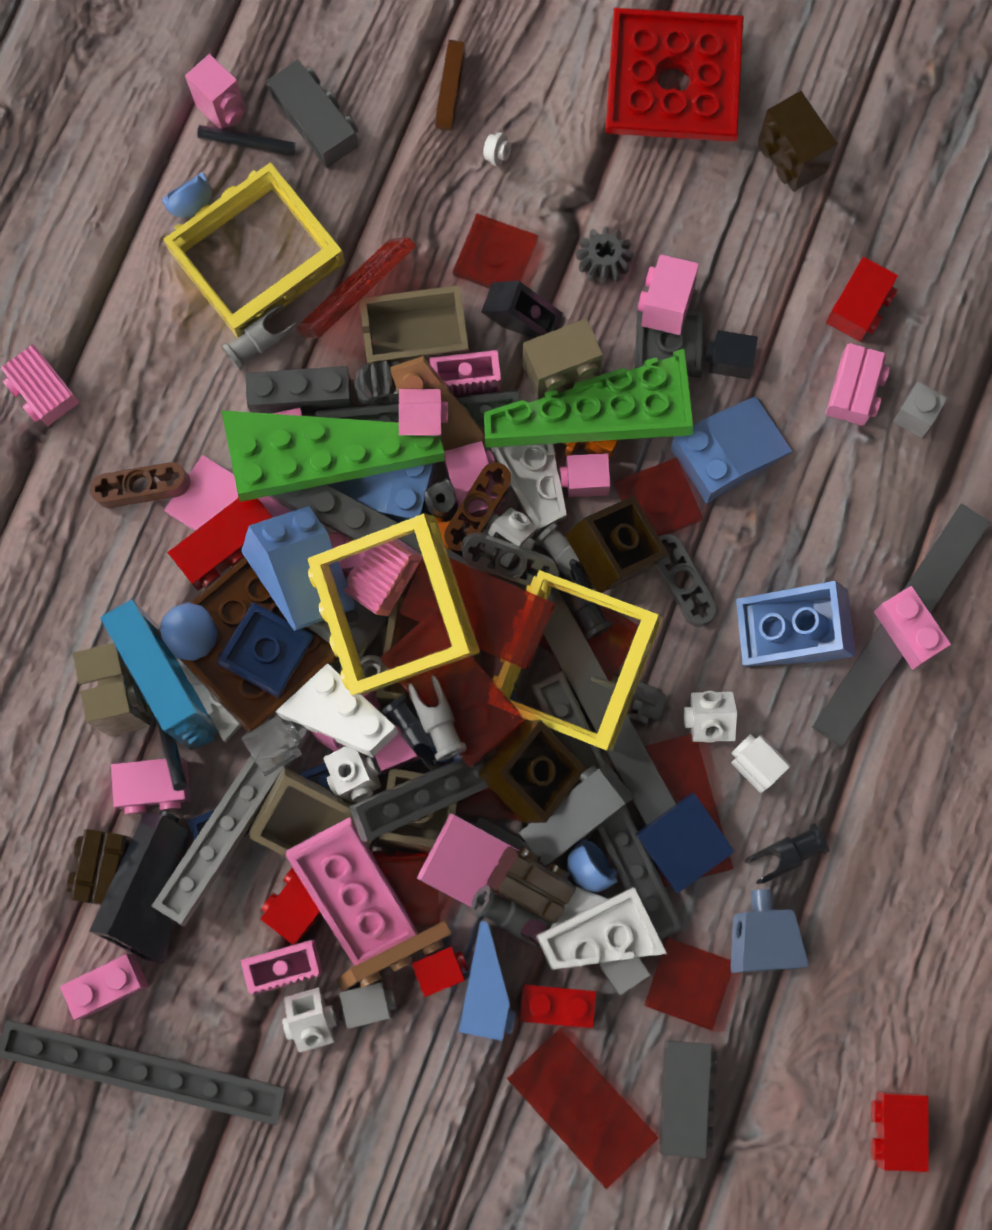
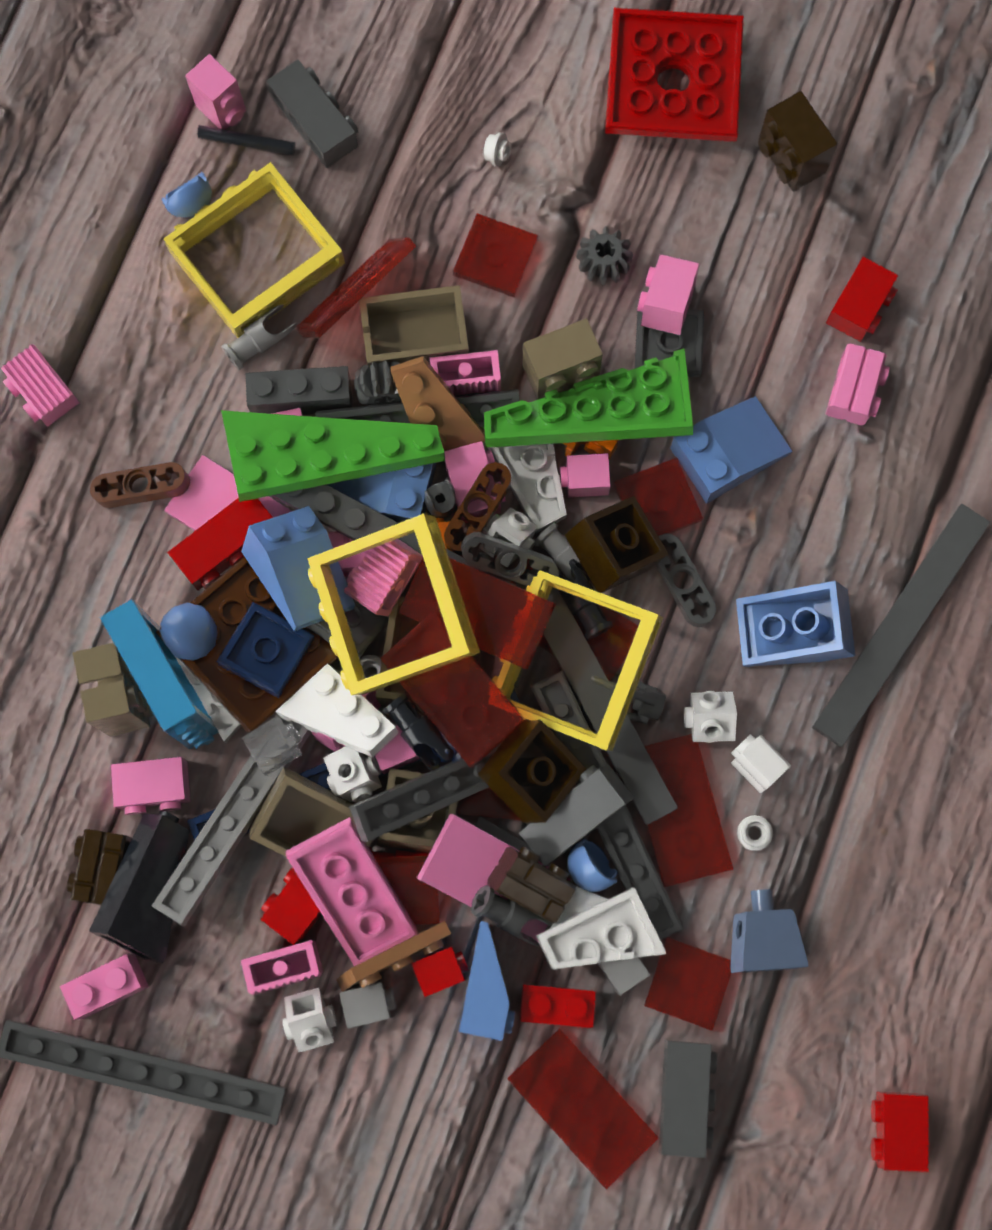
black bar [155,716,187,791] -> none
bright pink brick [399,389,448,435] -> none
light grey piece [409,675,467,761] -> none
reddish brown beam [436,39,466,131] -> none
black slope [481,281,563,338] -> none
dark blue tile [635,793,735,894] -> none
black brick [705,330,758,379] -> none
black piece [745,823,829,885] -> none
bright pink brick [874,586,951,670] -> none
light grey brick [892,381,947,438] -> none
none -> white plate [737,815,773,851]

